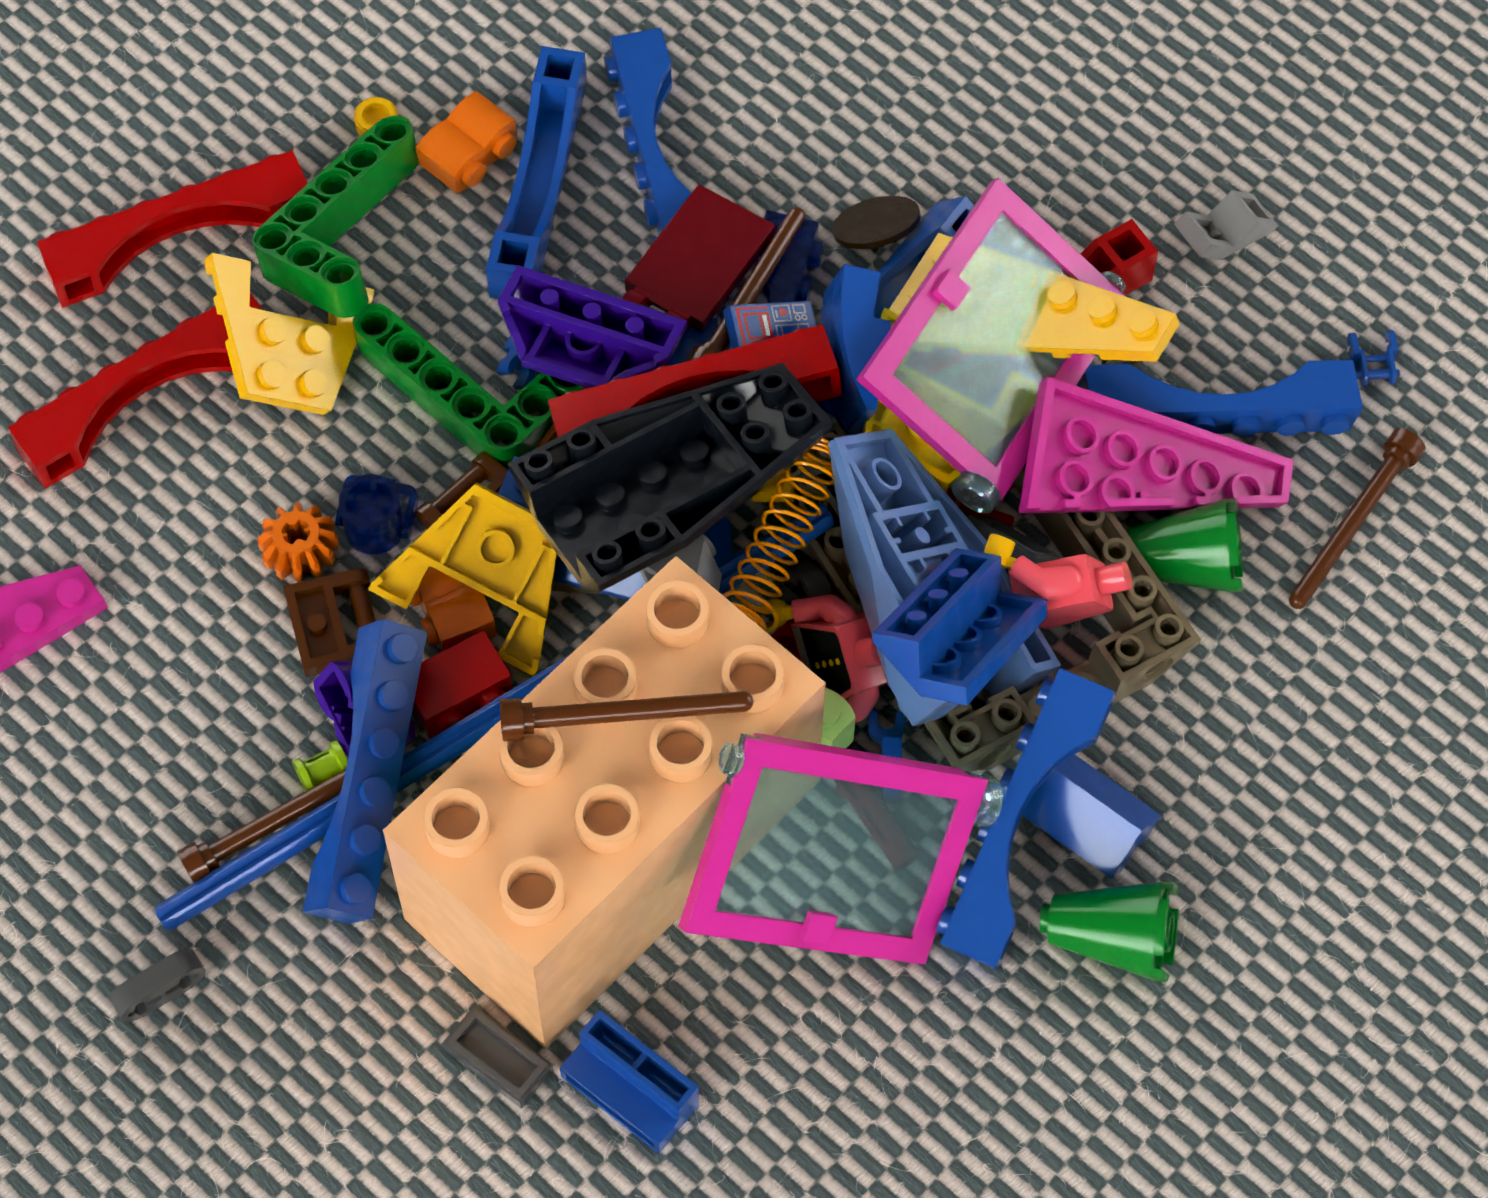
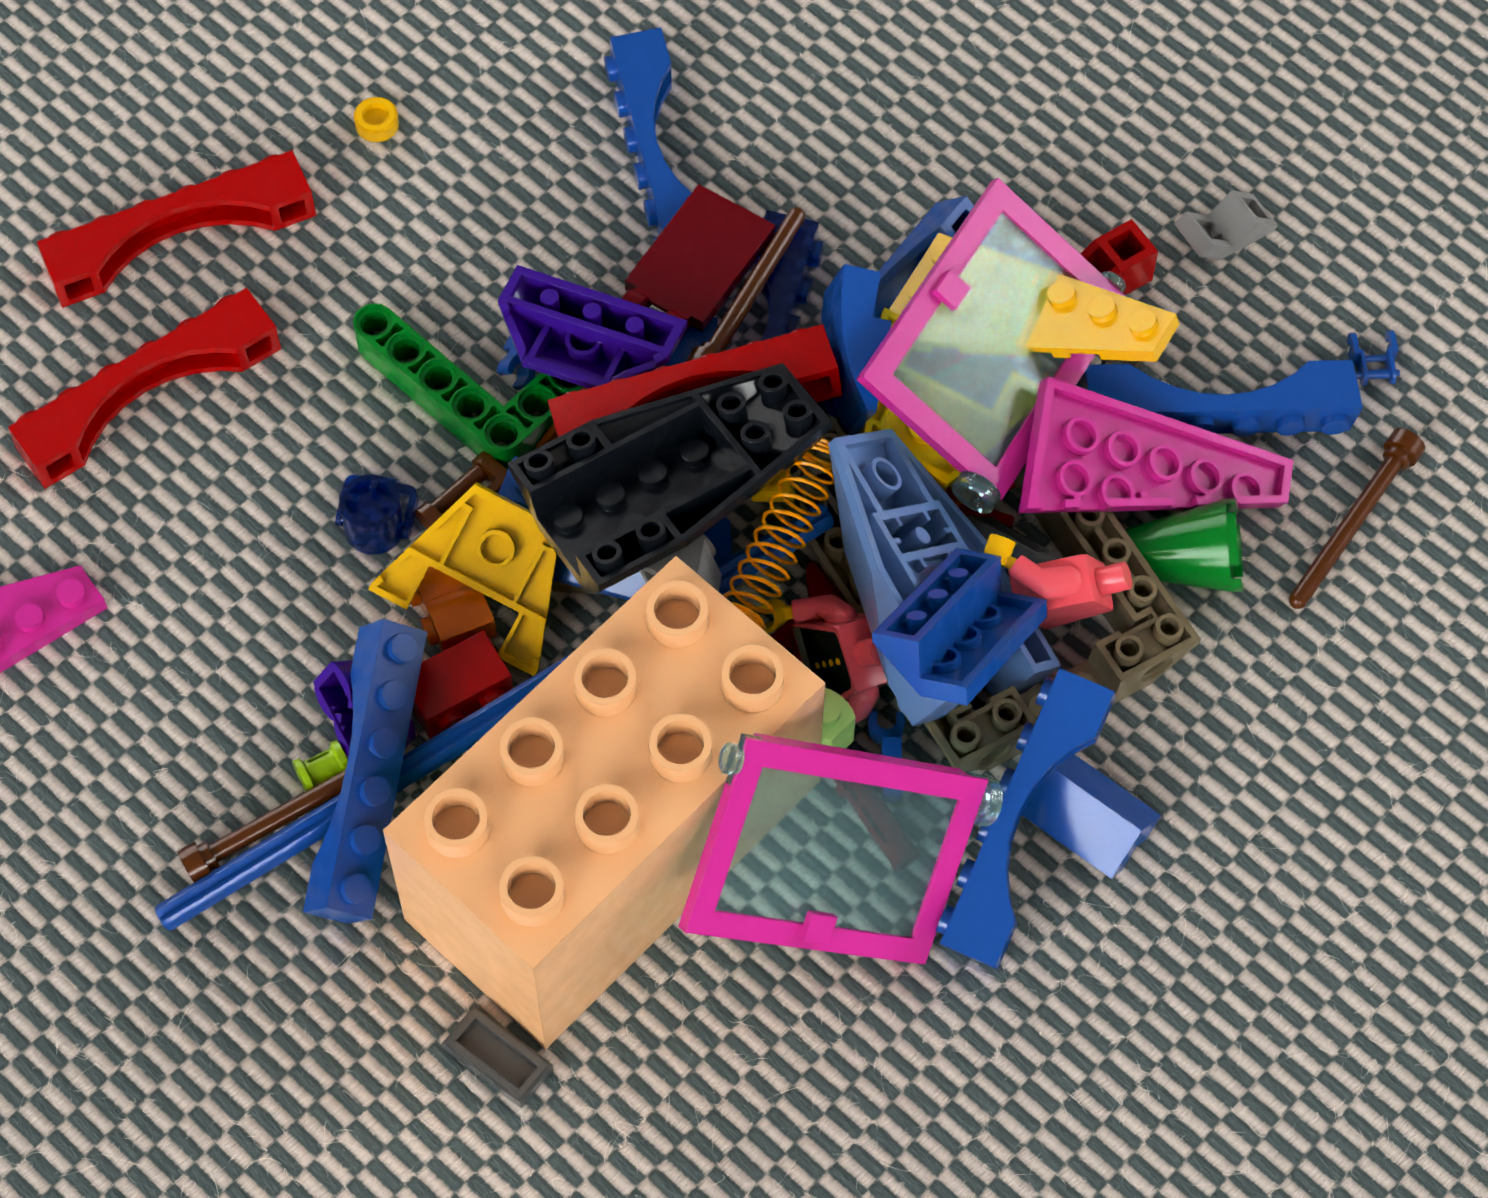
dark grey beam [109,948,206,1022] -> none
yellow wing [205,253,374,415] -> none
green beam [252,116,419,318] -> none
orange gear [257,500,339,583] -> none
reddish brown plate [283,568,376,677] -> none
orange brick [416,91,518,194] -> none
blue arch [486,46,587,299] -> none
reddish brown piece [500,691,754,742] -> none
blue piece [560,1009,699,1154] -> none
blue tile [723,301,816,349] -> none
dark grey beam [769,550,831,604] -> none
dark brown piece [832,196,921,252] -> none
green cone [1039,881,1179,983] -> none

